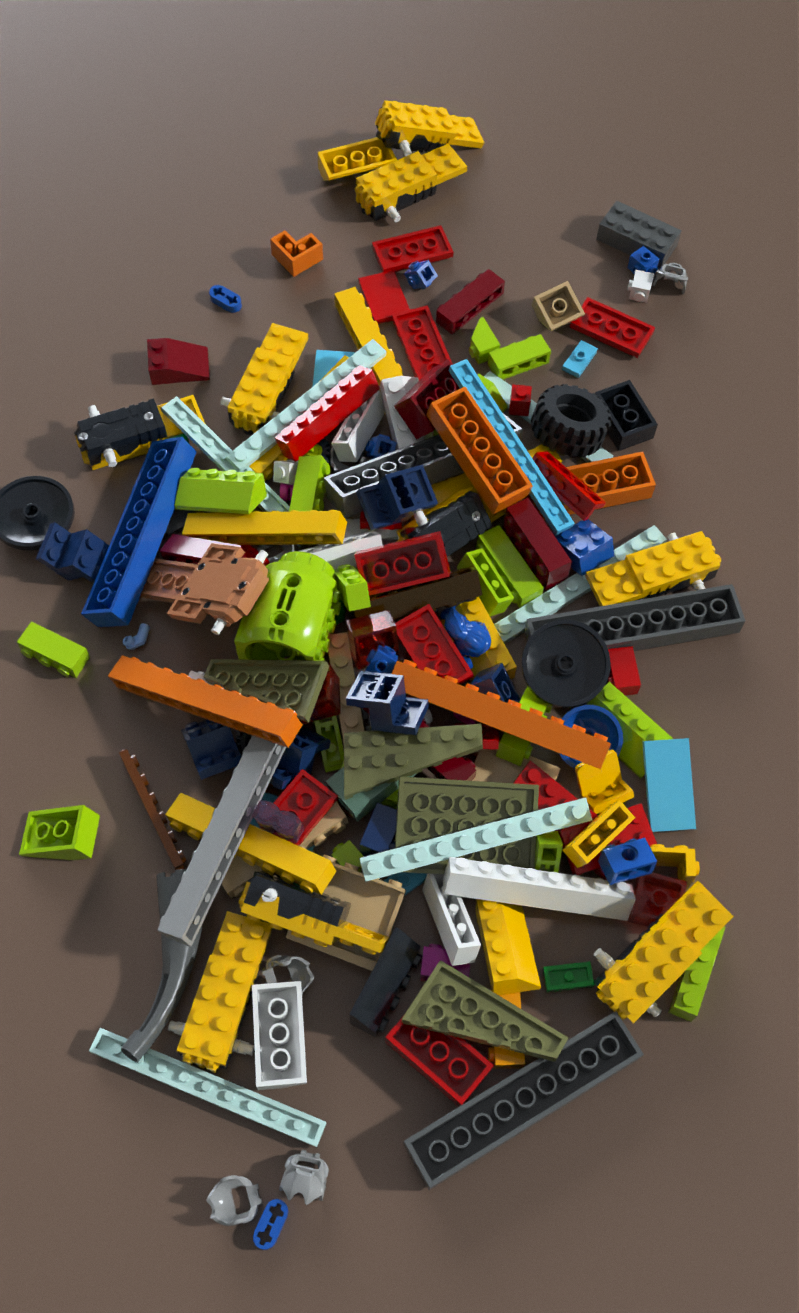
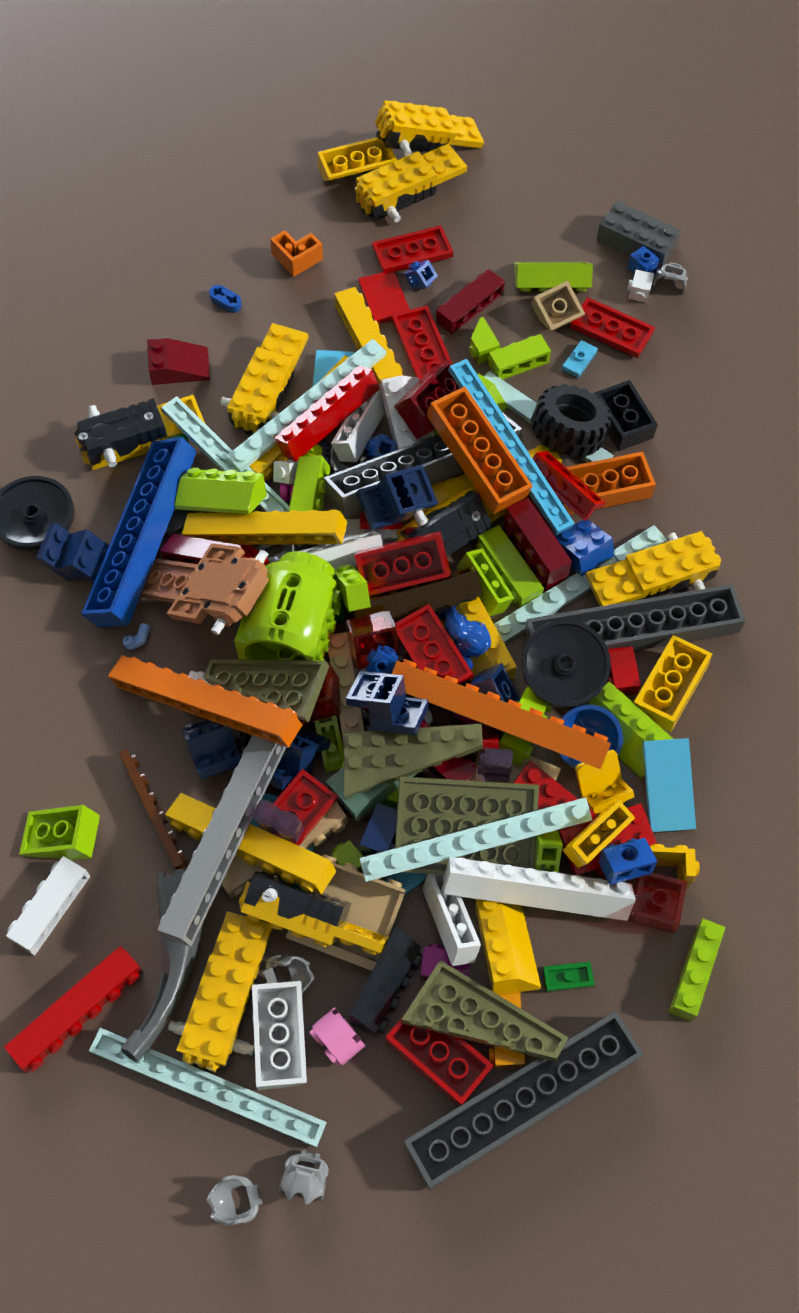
lime brick [17,621,90,678] -> none
blue beam [253,1199,289,1250] -> none
red brick [509,384,532,416] -> none
yellow piece [593,881,734,1024] -> none
none -> red brick [4,945,143,1073]
none -> white brick [6,856,90,956]
none -> bright pink brick [309,1007,366,1066]
none -> brick [477,748,513,782]
none -> lime slope [514,262,593,291]
none -> yellow slope [634,635,712,733]

